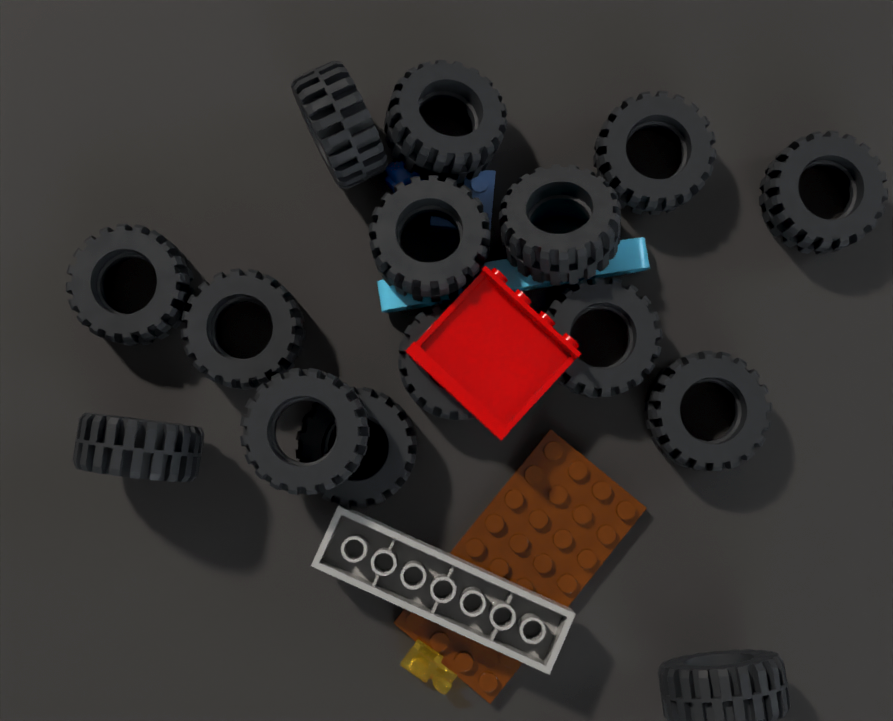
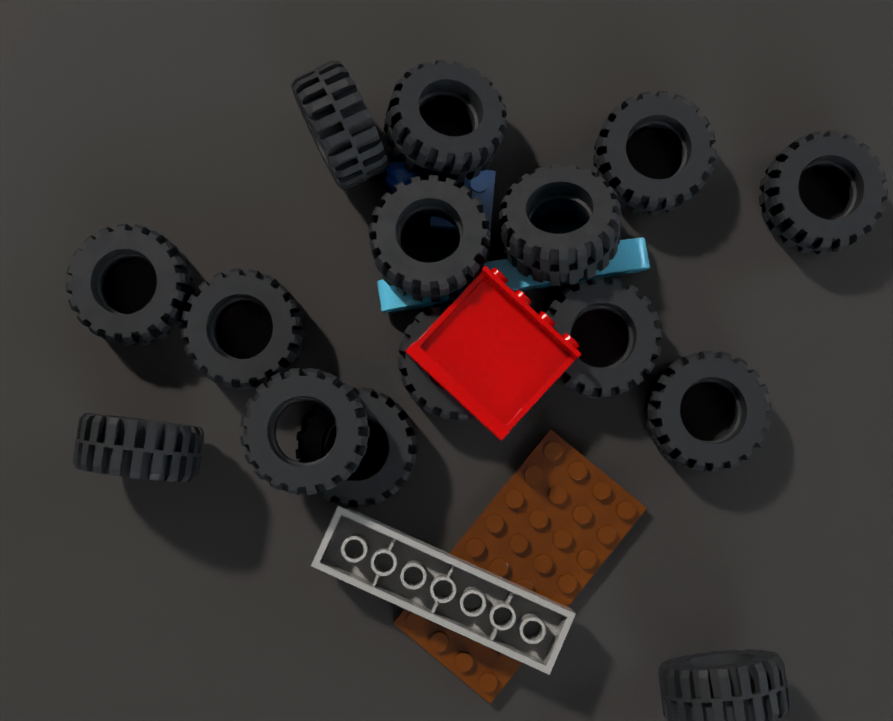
clear yellow plate [400,639,457,695] -> none

